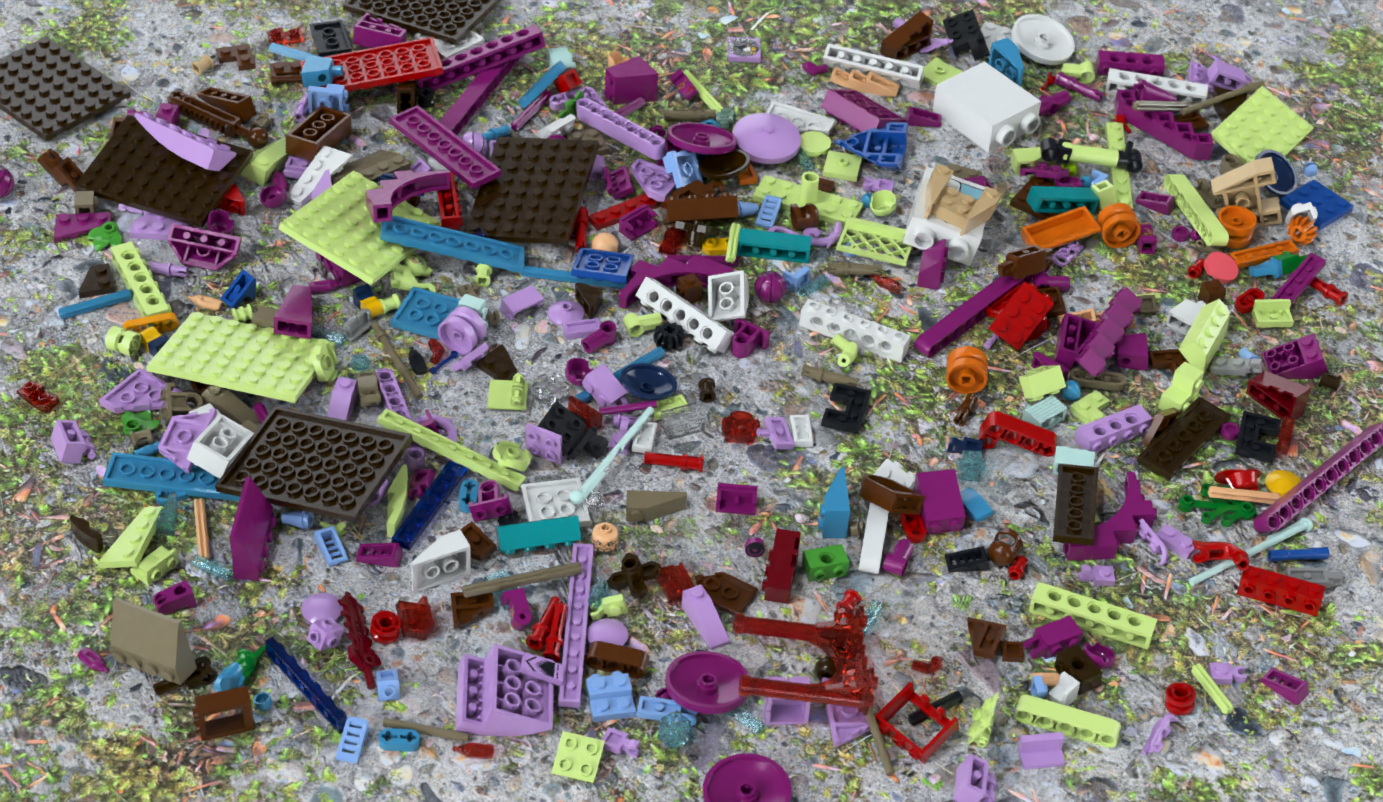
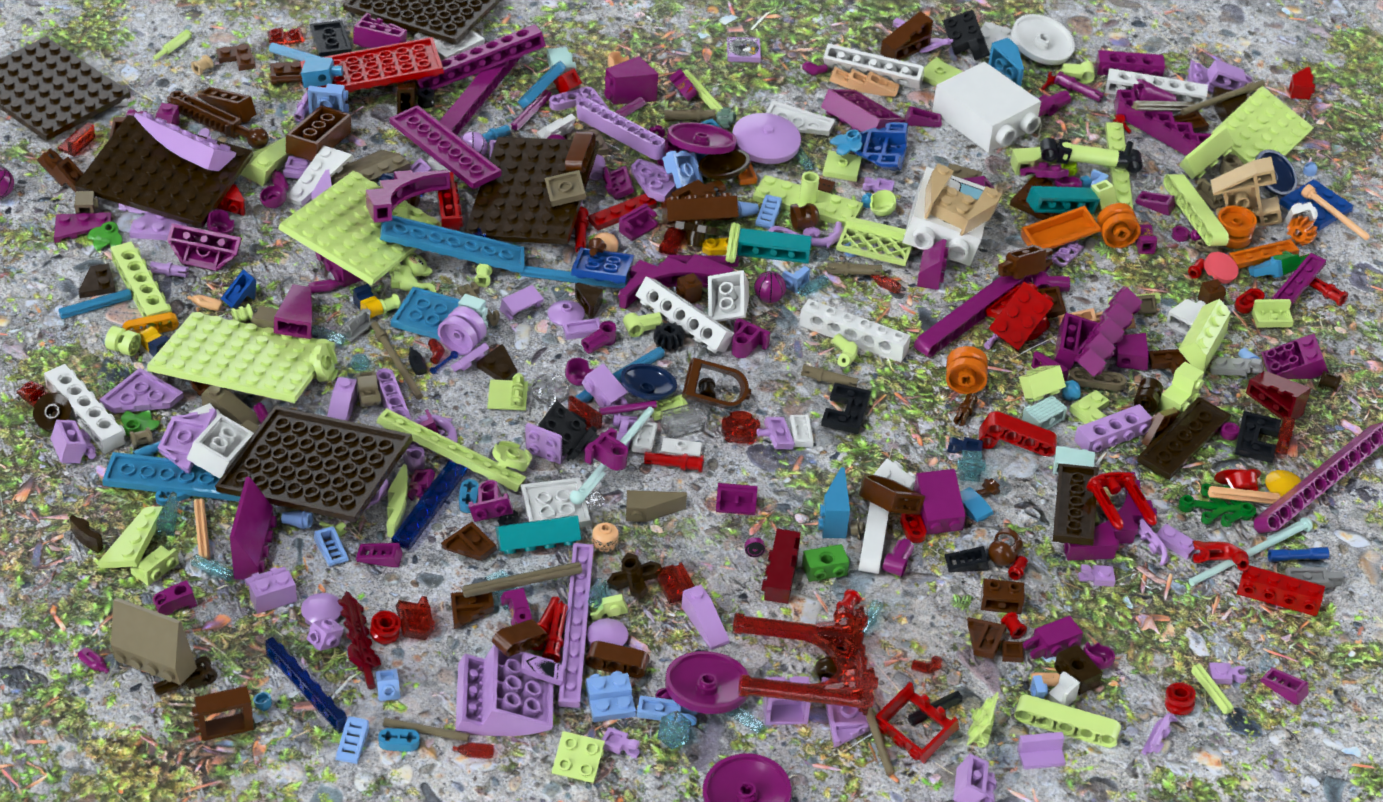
dark tan pin [160,382,203,426] -> none
animal [213,645,266,692] -> none
dark tan bush [250,113,272,129] -> none
white slope [411,530,471,593] -> none
bright green plate [558,91,584,119] -> none
reddish brown tile [695,572,758,616] -> none
yellowish green tile [799,131,831,157] -> none
yellowish green brick [1029,582,1157,650] -> none
none -> dark brown dish [33,393,72,431]
none -> white brick [44,364,126,454]
none -> clear red panel [58,122,96,157]
none -> yellowish green axle [153,29,192,60]
none -> lavender brick [244,566,297,614]
none -> reddish brown beam [492,619,548,657]
none -> dark tan plate [545,170,587,207]
none -> reddish brown beam [565,132,596,173]
none -> magenta pin [585,427,628,471]
none -> reddish brown plate [588,238,606,256]
none -> white plate [661,437,702,457]
none -> reddish brown window [682,358,751,409]
none -> dark azure plate [830,129,862,155]
none -> reddish brown plate [976,478,1000,497]
none -> reddish brown brick [980,578,1024,614]
none -> red bush [1001,612,1027,639]
none -> red piece [1086,472,1157,530]
none -> dark brown wheel [1133,378,1163,413]
none -> yellowish green slope [1179,125,1234,180]
none -> red slope [1289,67,1315,100]
none -> light nougat piece [1301,184,1370,240]

